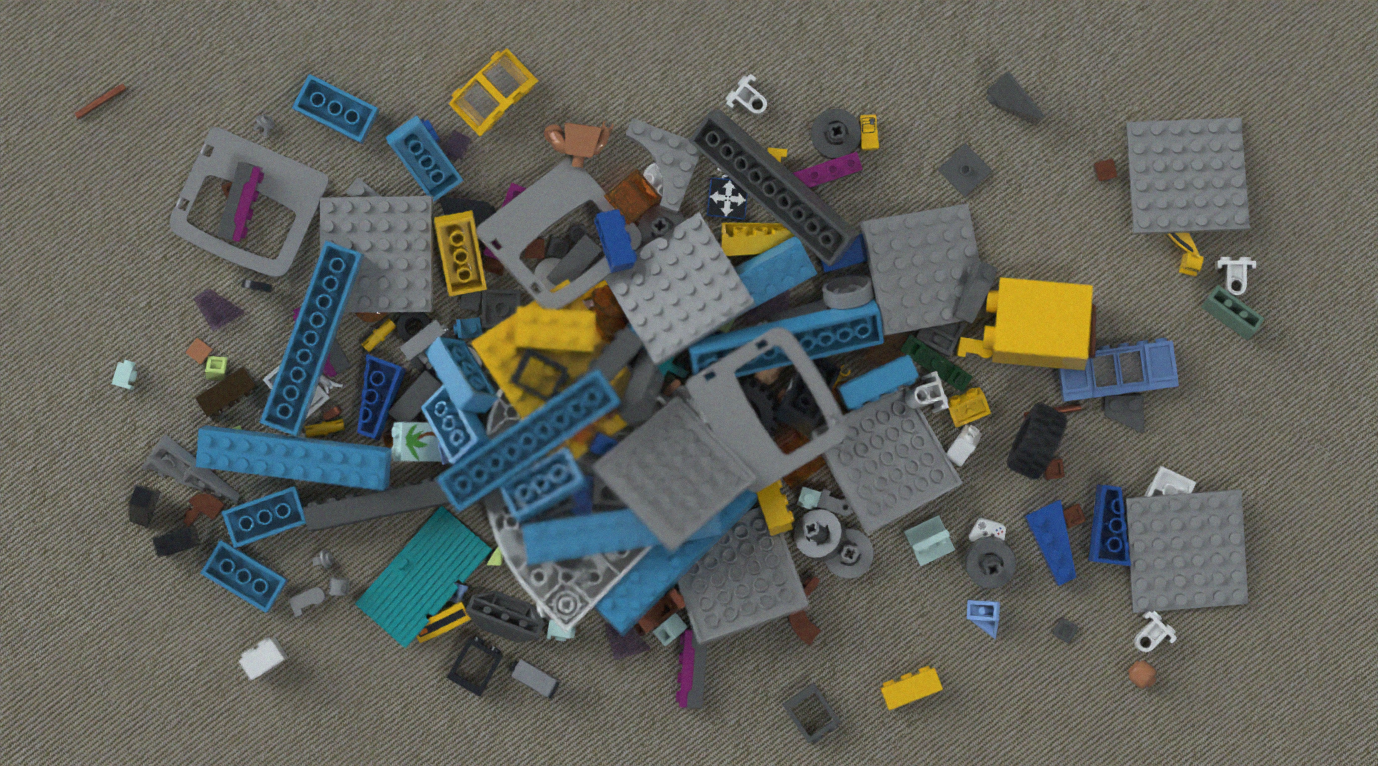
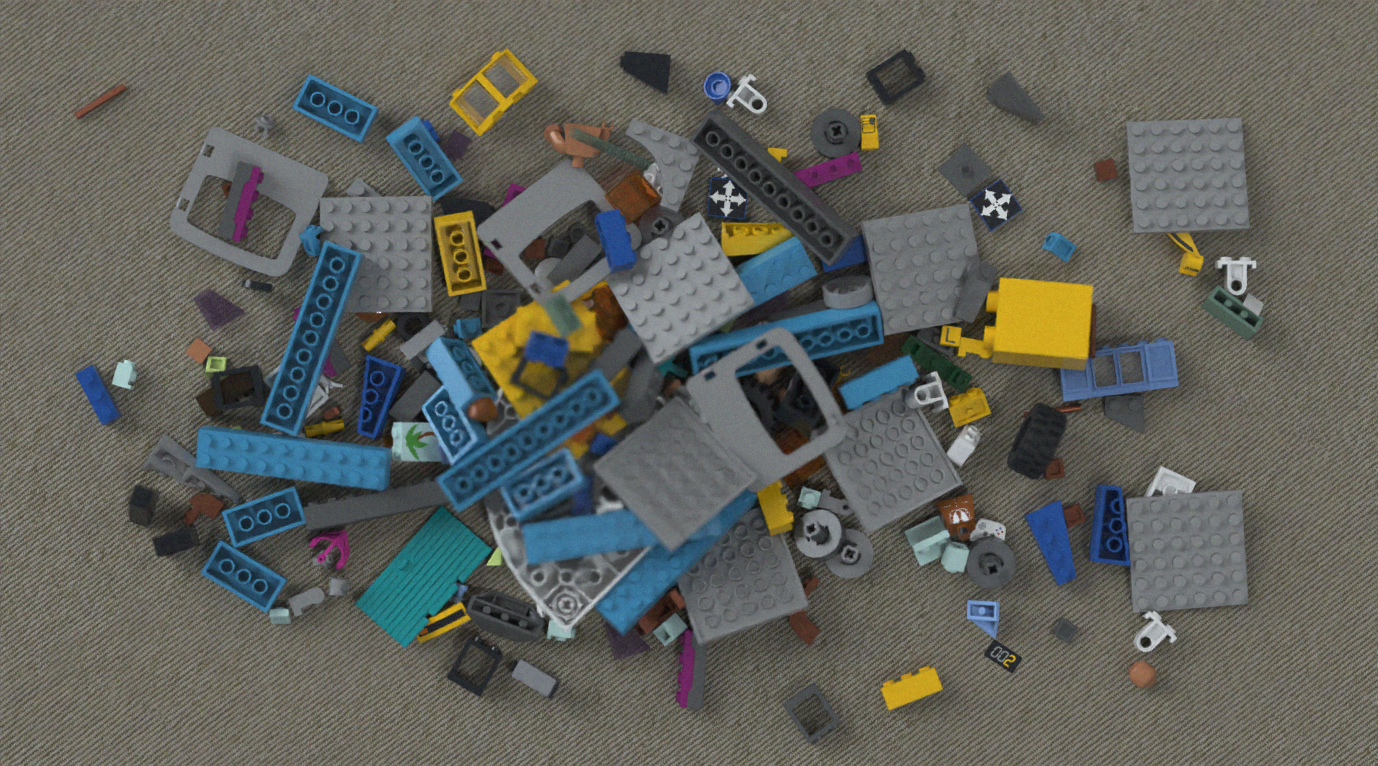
white brick [239,637,288,680] -> none
none -> blue brick [75,365,123,425]
none -> black window [210,365,267,411]
none -> light aqua plate [269,607,291,624]
none -> dark azure bracket [299,225,324,256]
none -> dark pink helmet [309,530,350,571]
none -> dark orange piece [466,397,499,421]
none -> blue brick [524,330,569,368]
none -> sand green slope [543,293,583,338]
none -> sand green piece [569,128,651,171]
none -> white bar [593,497,623,515]
none -> black slope [620,51,671,95]
none -> blue piece [704,72,731,105]
none -> black window [865,49,926,107]
none -> dark orange torso [936,494,976,540]
none -> yellow tile [939,325,962,348]
none -> light aqua brick [941,541,969,573]
none -> black tile [969,179,1023,232]
none -> black sticker [984,639,1022,673]
none -> dark azure bracket [1042,232,1077,262]
none -> white sticker [1243,293,1264,316]

